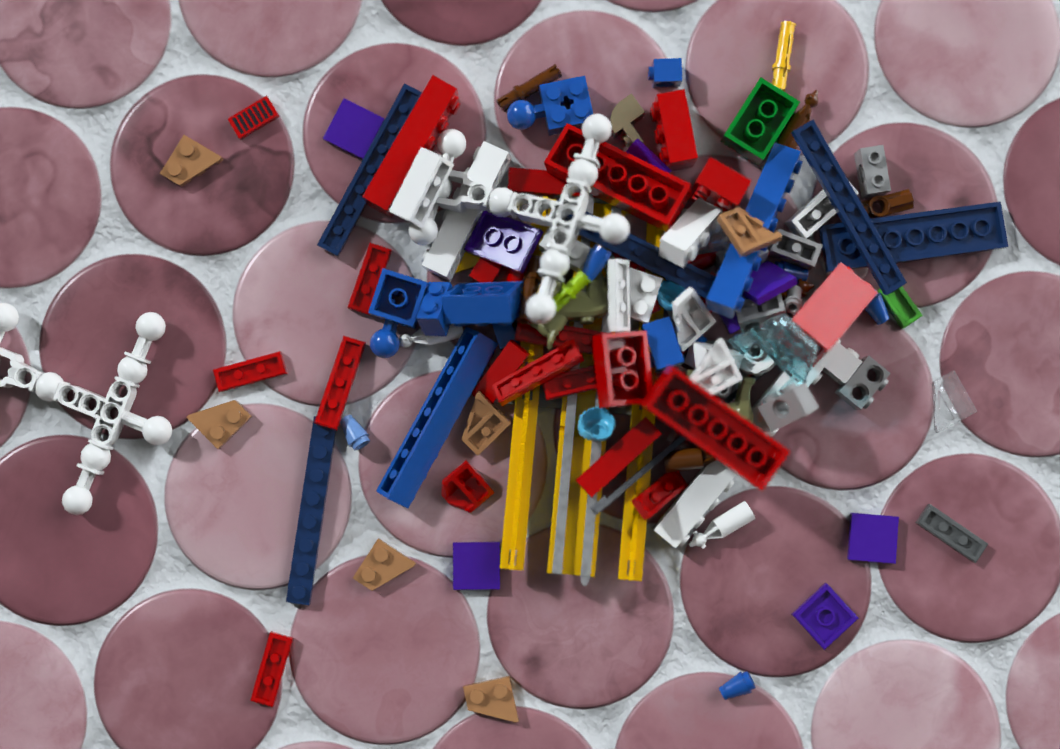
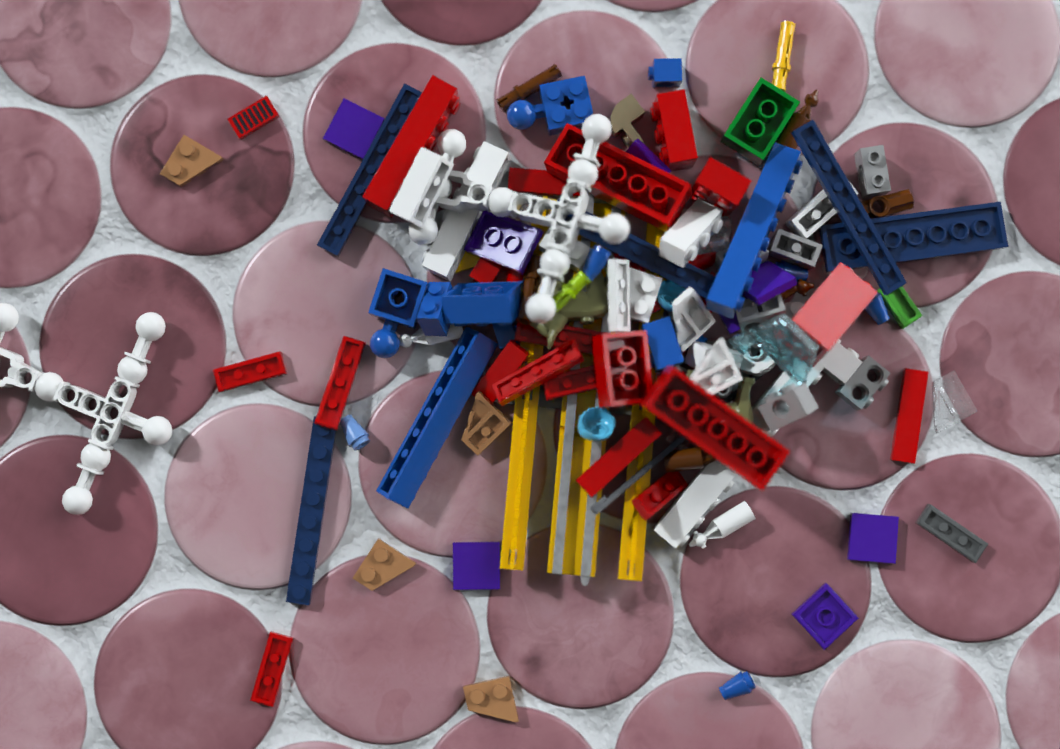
medium nougat wing [186,400,253,449] -> none
red tile [347,242,392,316] -> none
red slope [442,460,495,513] -> none
medium nougat wing [717,207,782,257] -> none
light grey pin [784,285,803,313] -> none
none -> red tile [890,368,929,464]

